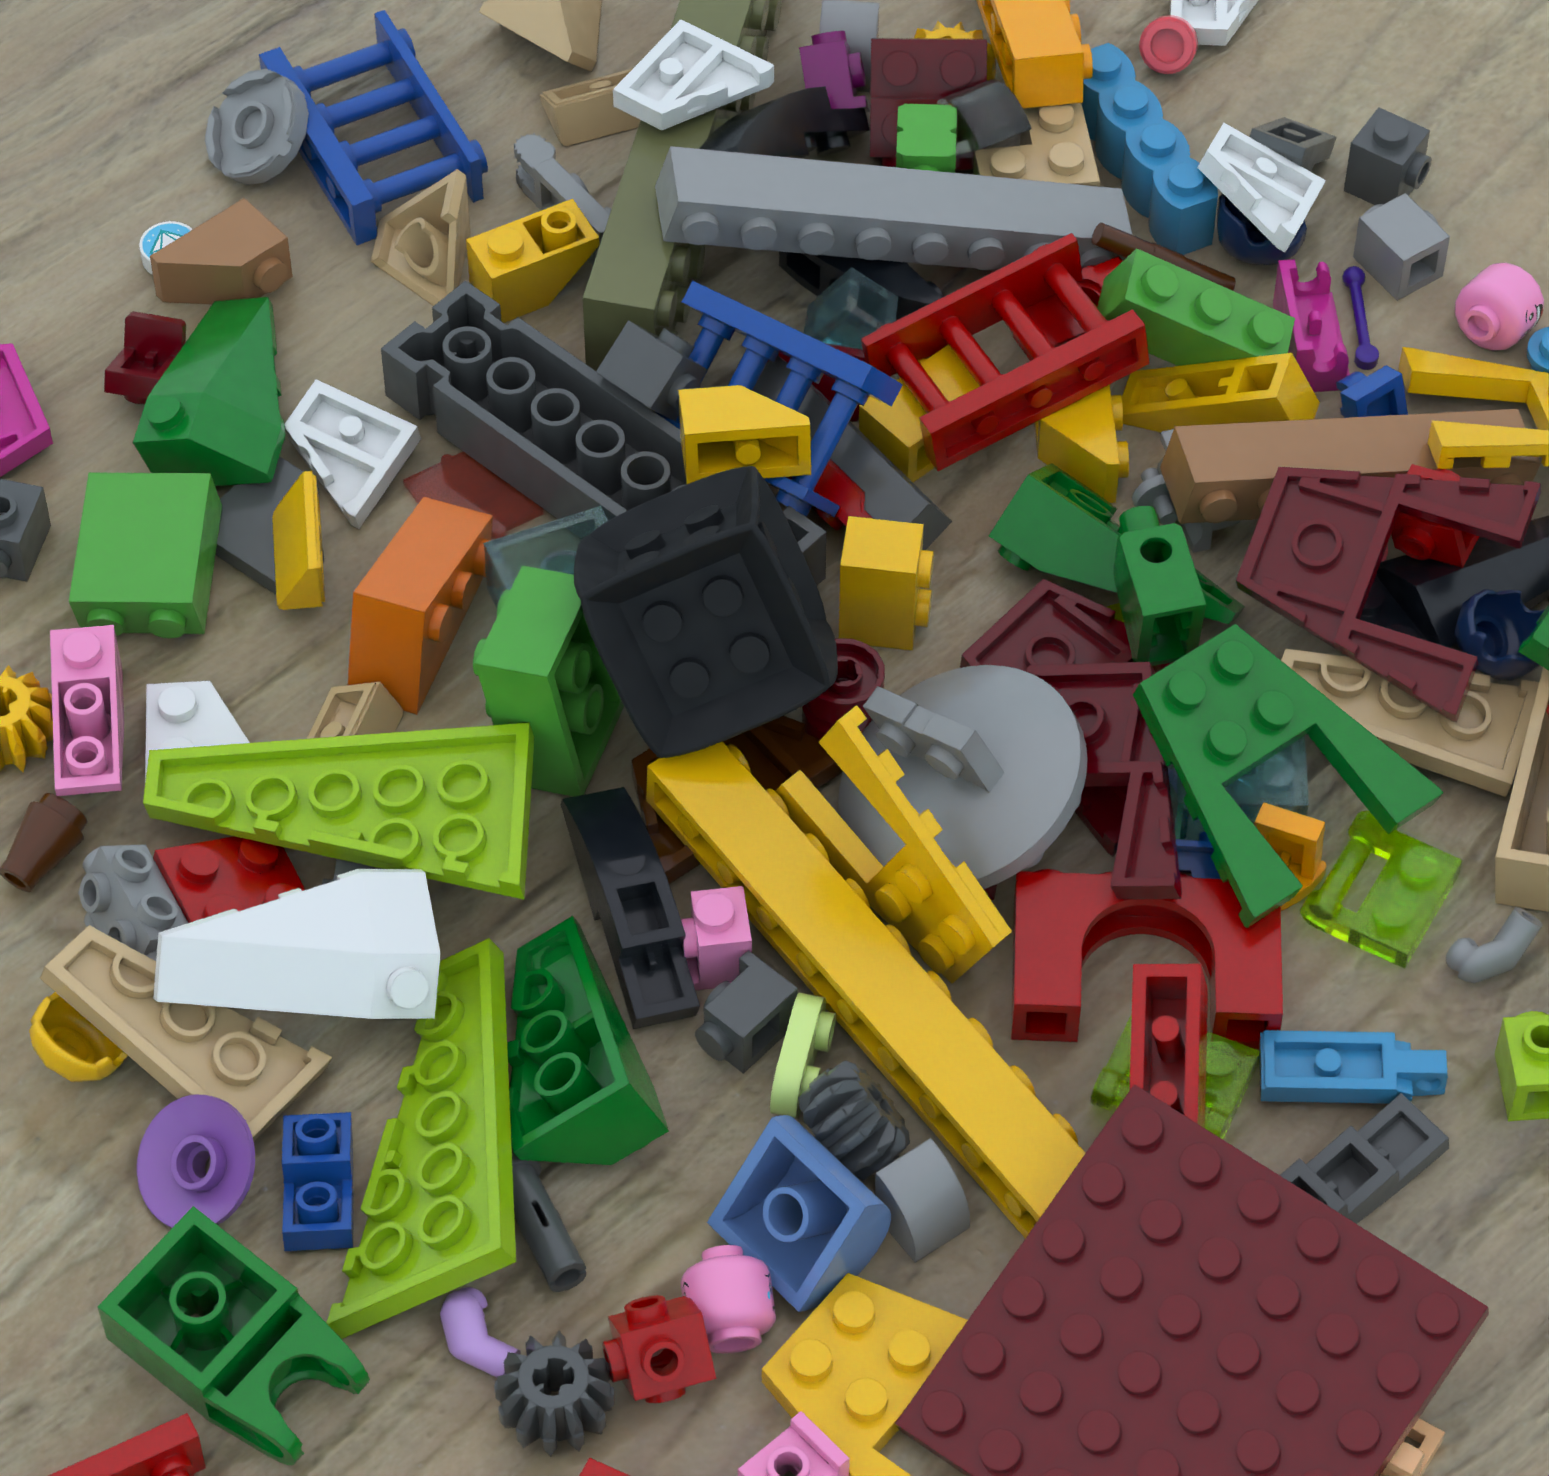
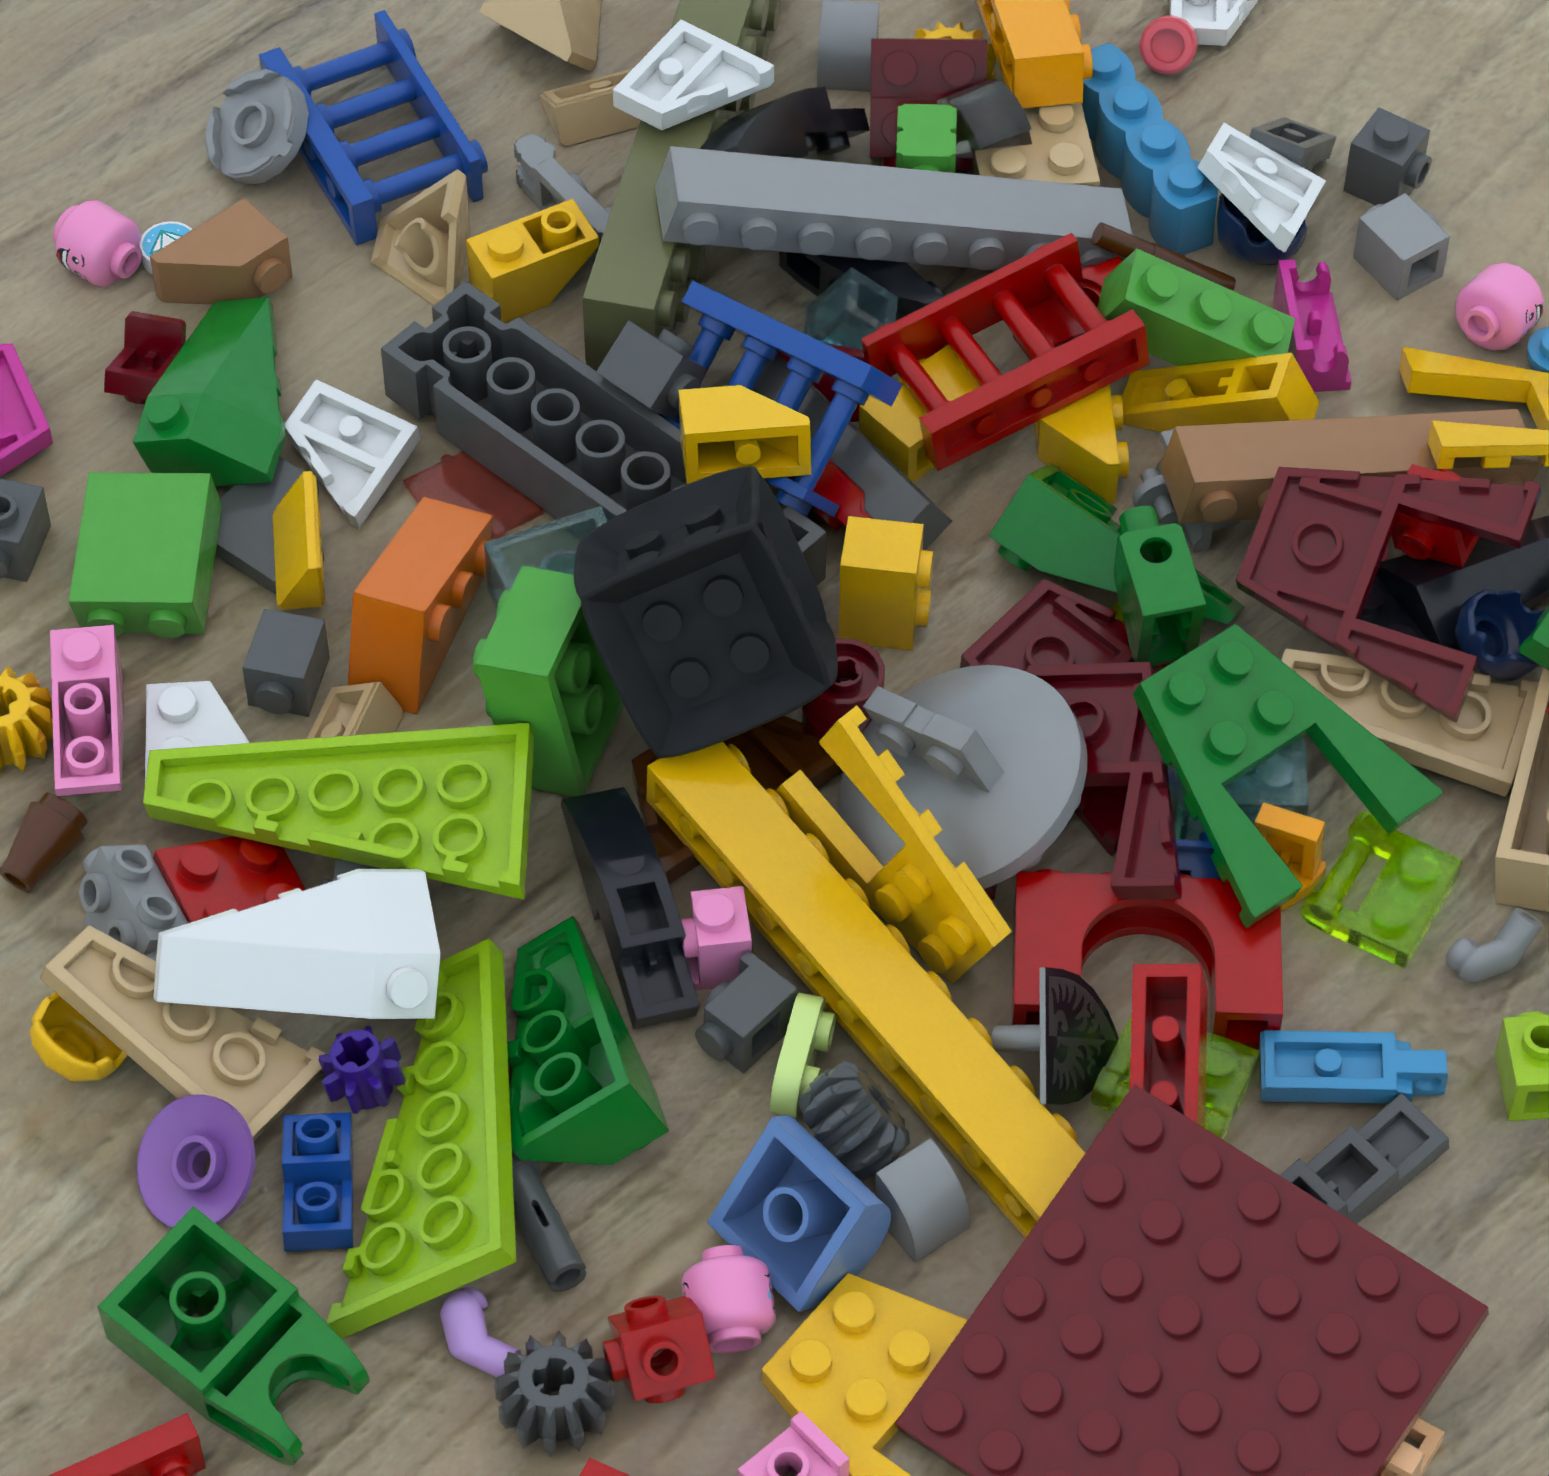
magenta brick [799,31,870,113] -> none
blue tile [1336,365,1408,418] -> none
dark purple hinge [1342,266,1379,370] -> none
none -> bright pink head [53,200,142,288]
none -> dark grey brick [242,609,330,717]
none -> dark purple gear [318,1026,405,1114]
none -> shield [991,967,1120,1105]

